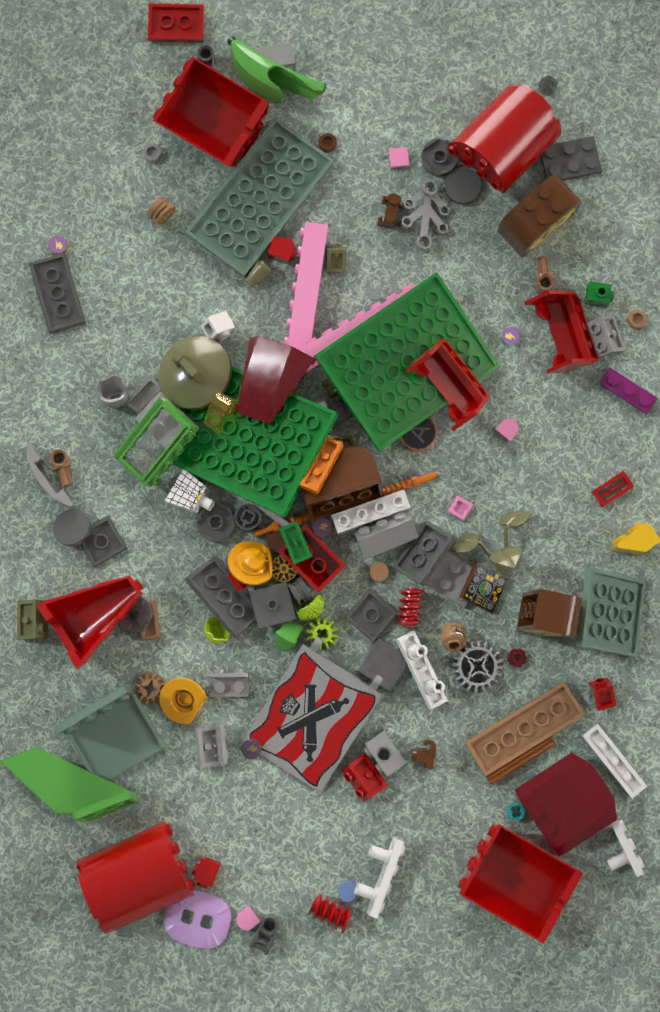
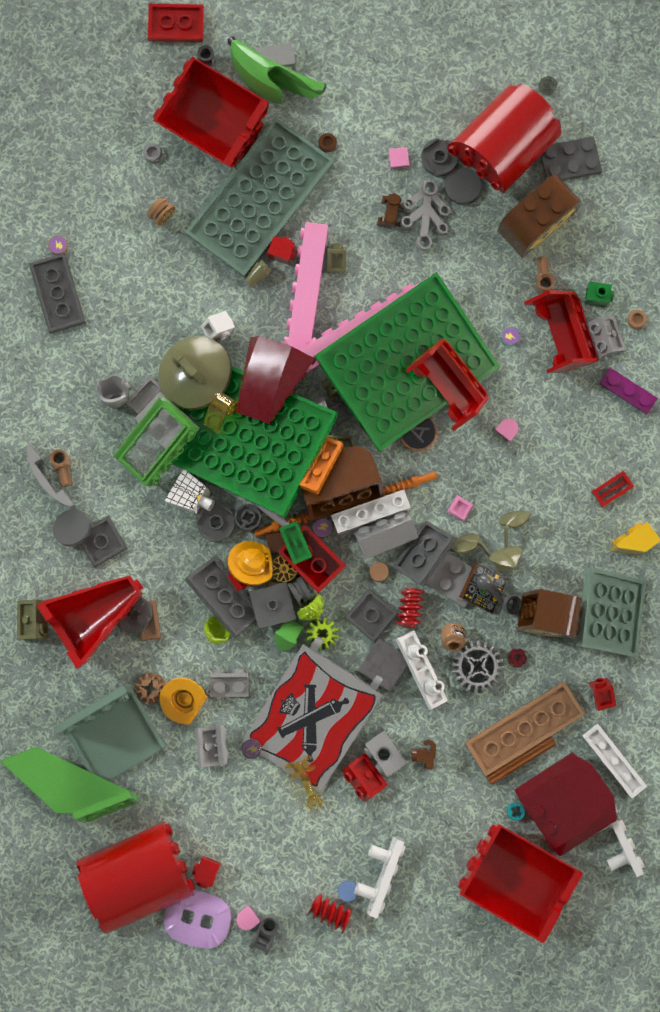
none -> clear yellow bar [285,755,323,810]
none -> dark grey piece [476,575,522,615]

